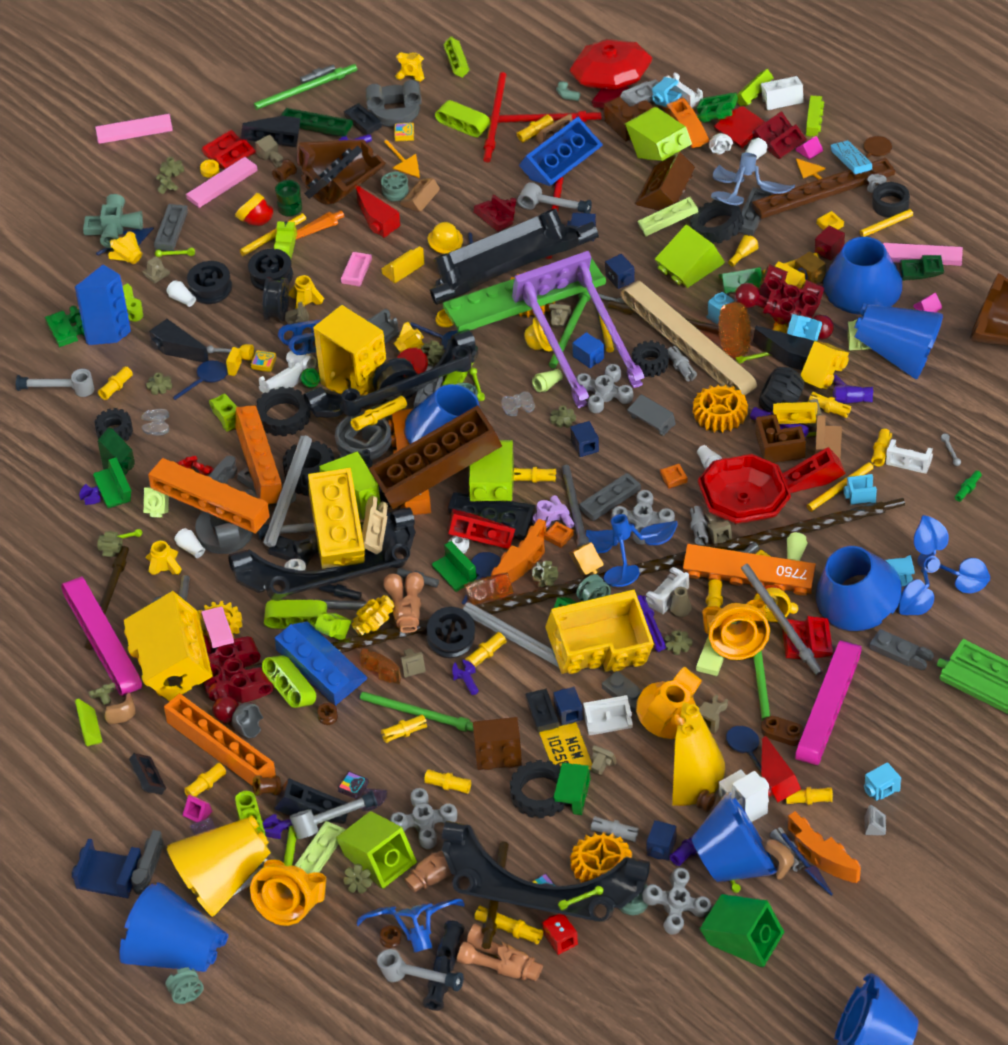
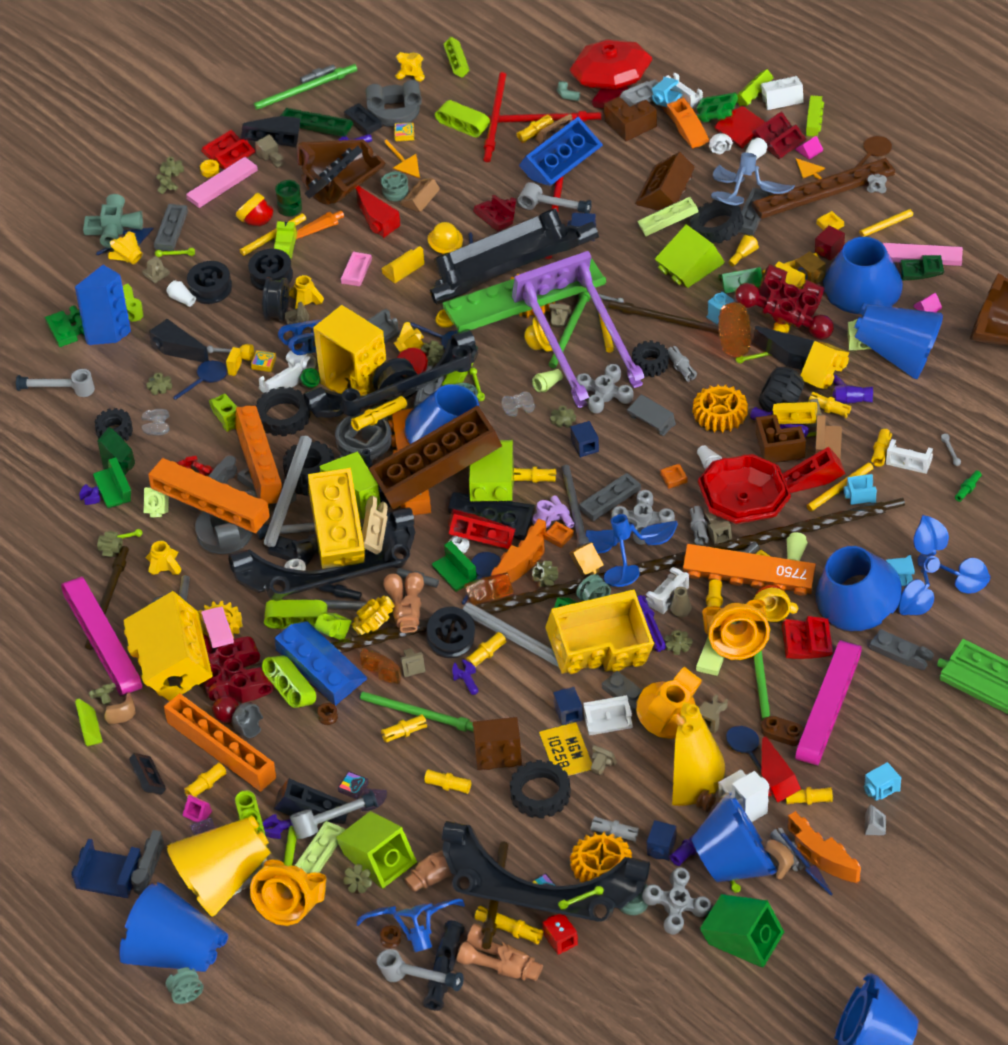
bright pink tile [96,114,173,144] -> none
yellow pin [98,366,133,400] -> none
white cone [175,528,205,558] -> none
reddish brown bush [252,775,281,796] -> none
reddish brown bush [272,159,297,183] -> none
light grey gear [390,788,458,849] -> none
black plate [525,688,559,733] -> none
green panel [554,763,591,815] -> none
blue brick [572,332,604,369] -> none
dark blue brick [605,254,635,289] -> none
tan beam [621,280,757,395] -> none
lime slope [625,107,692,161] -> none
flat silver bar [741,563,823,675] -> none
medium azure bracket [787,314,822,341] -> none
medium azure tile [831,140,872,174] -> none
black tyre [872,182,910,218] -> none

